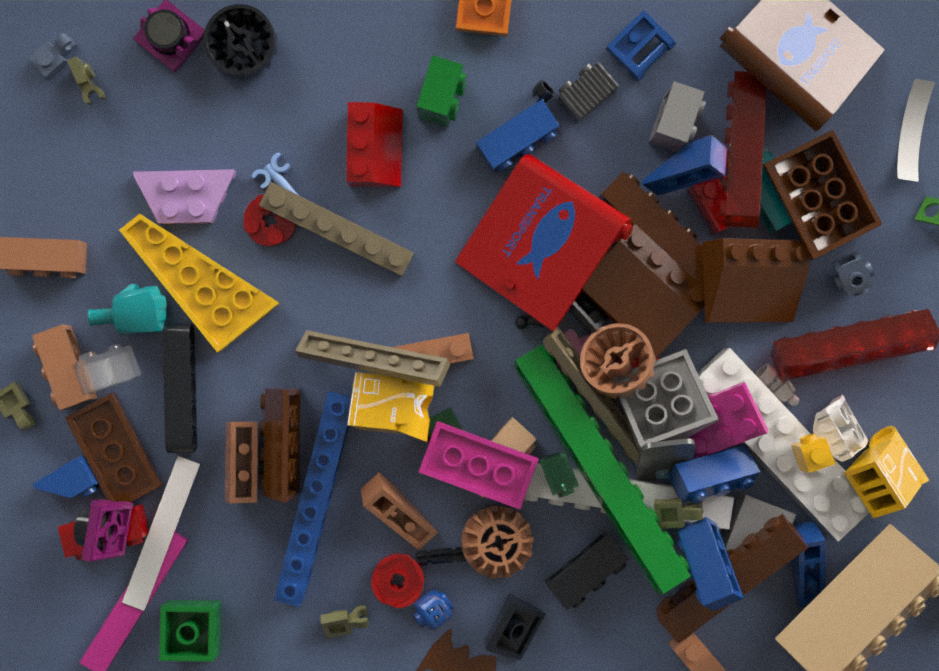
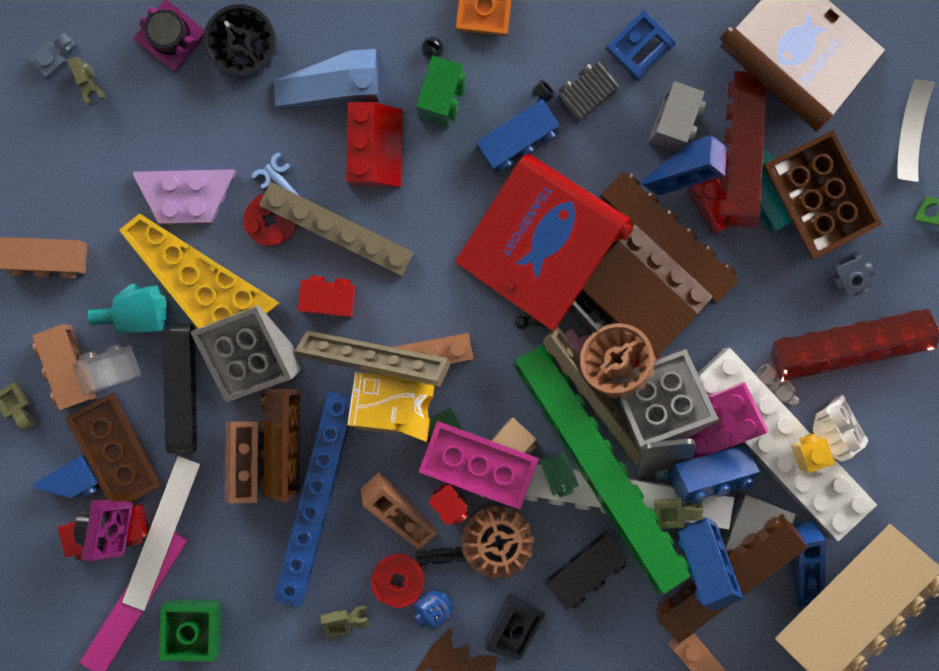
reddish brown slope [703,238,810,323] -> none
yellow piece [844,426,929,519] -> none
none -> light grey slope [190,305,303,402]
none -> medium blue wedge [274,49,379,108]
none -> red brick [298,275,357,318]
none -> black hinge [422,37,443,59]
none -> red brick [429,482,468,526]

